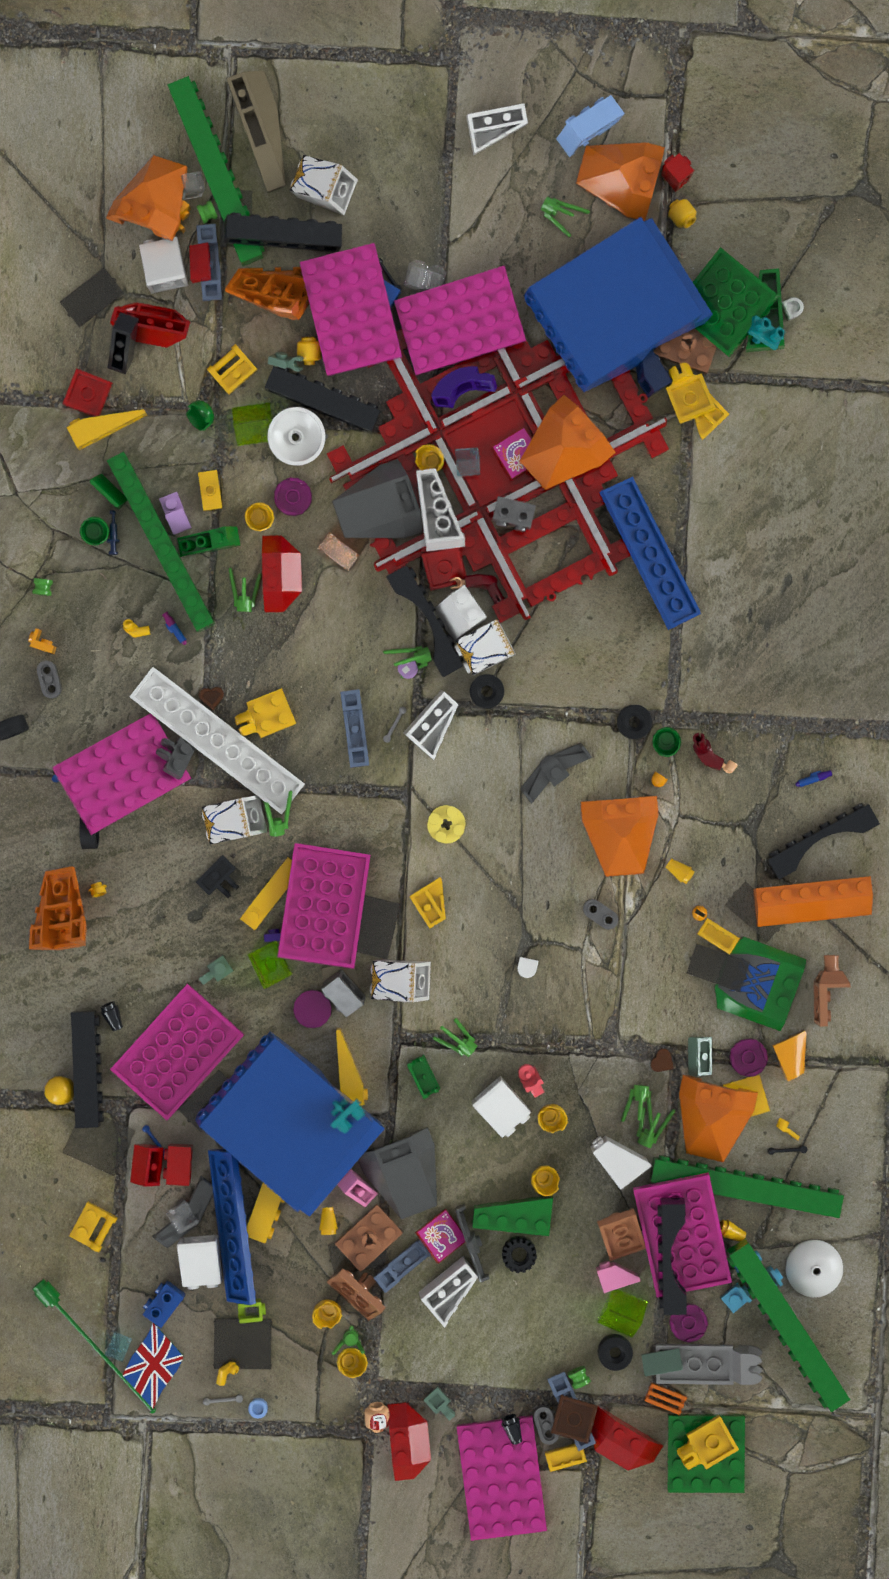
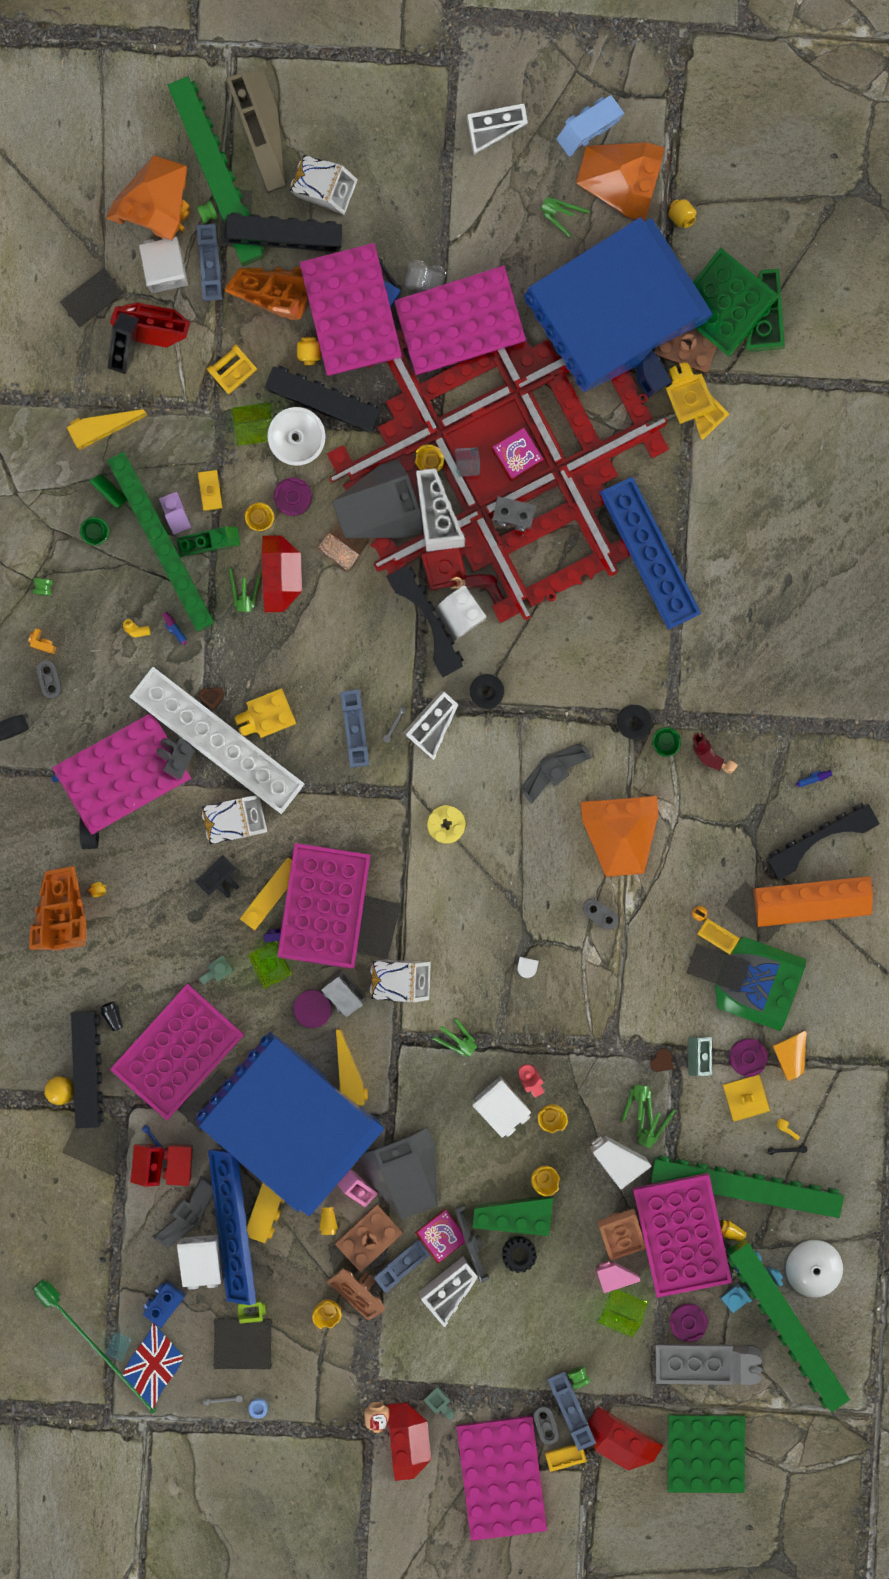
red tile [62,368,113,417] -> none
yellow plate [69,1201,118,1252] -> none
dark blue piece [107,510,120,555] -> none
clear panel [166,1202,199,1234] -> none
clear panel [181,171,205,200] -> none
green hair [186,400,214,431] -> none
red tile [189,242,211,283] -> none
yellow arm [216,1362,239,1386] -> none
bright green plant [263,790,293,837] -> none
sand green plate [268,352,304,372] -> none
teal hips [331,1098,366,1134] -> none
bright green plant [332,1325,365,1355] -> none
yellow hair [336,1347,368,1378] -> none
bright green plant [383,646,432,679] -> none
lavender tile [398,661,418,679] -> none
green hinge [407,1054,441,1100] -> none
yellow wing [409,877,446,929] -> none
dark purple arch [431,366,497,408] -> none
white slope [454,619,516,675] -> none
black cone [501,1414,522,1445] -> none
orange wedge [519,395,615,490] -> none
reddish brown tile [551,1395,598,1444] -> none
black tyre [598,1334,633,1371] -> none
sand green slope [641,1348,683,1376] -> none
orange tile [644,1382,687,1415] -> none
light orange hinge [651,771,668,787] -> none
black arch [657,1198,687,1315] -> none
red brick [661,153,694,192] -> none
yellow cone [665,859,695,884] -> none
yellow plate [677,1415,739,1470] -> none
orange wedge [679,1074,758,1163] -> none
teal hips [748,315,785,350] -> none
white tile [782,298,804,321] -> none
nougat plate [813,955,850,1027] -> none

